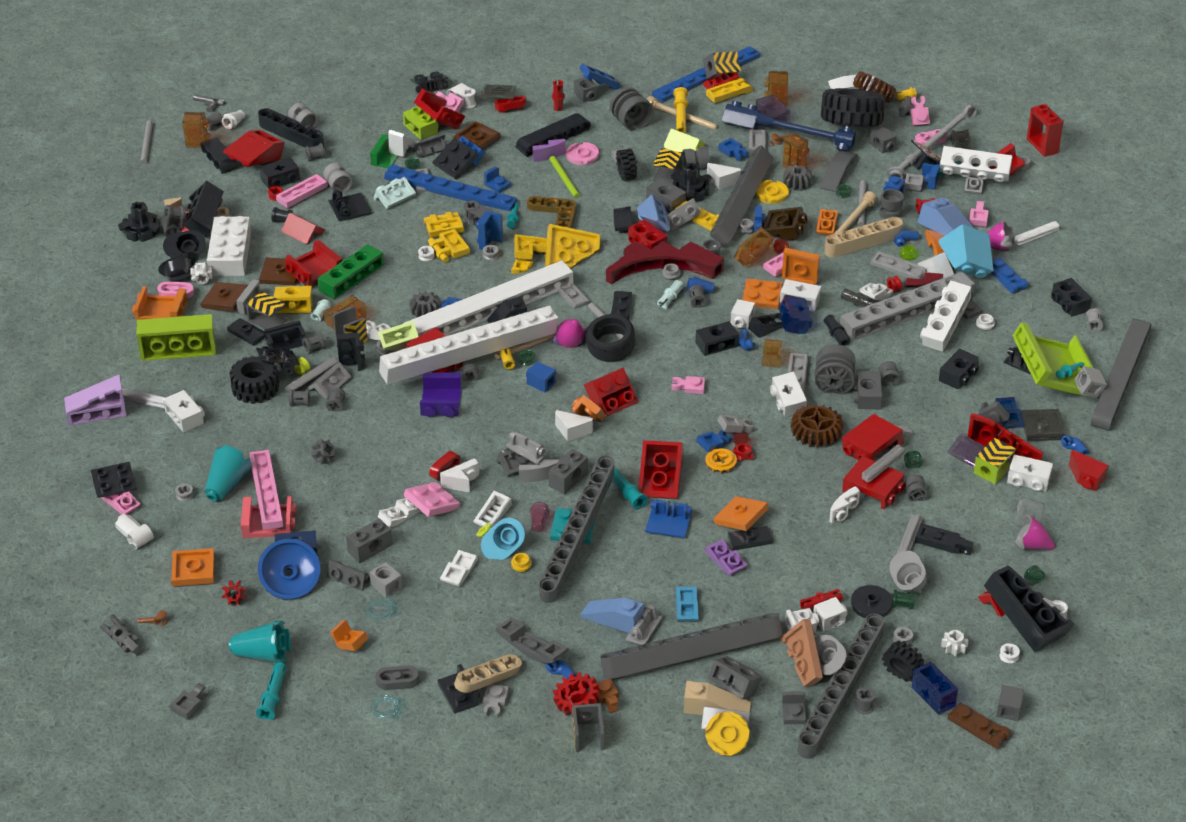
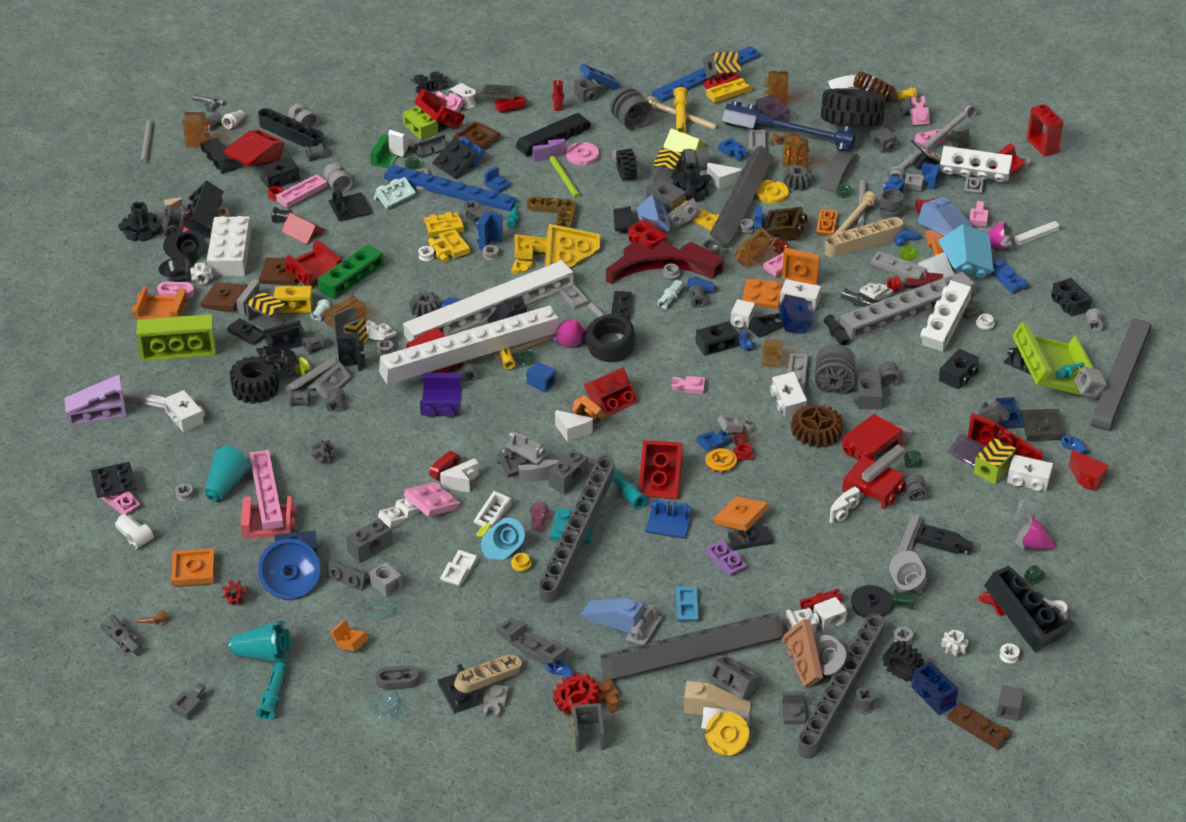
yellowish green slope [378,321,419,351] -> none

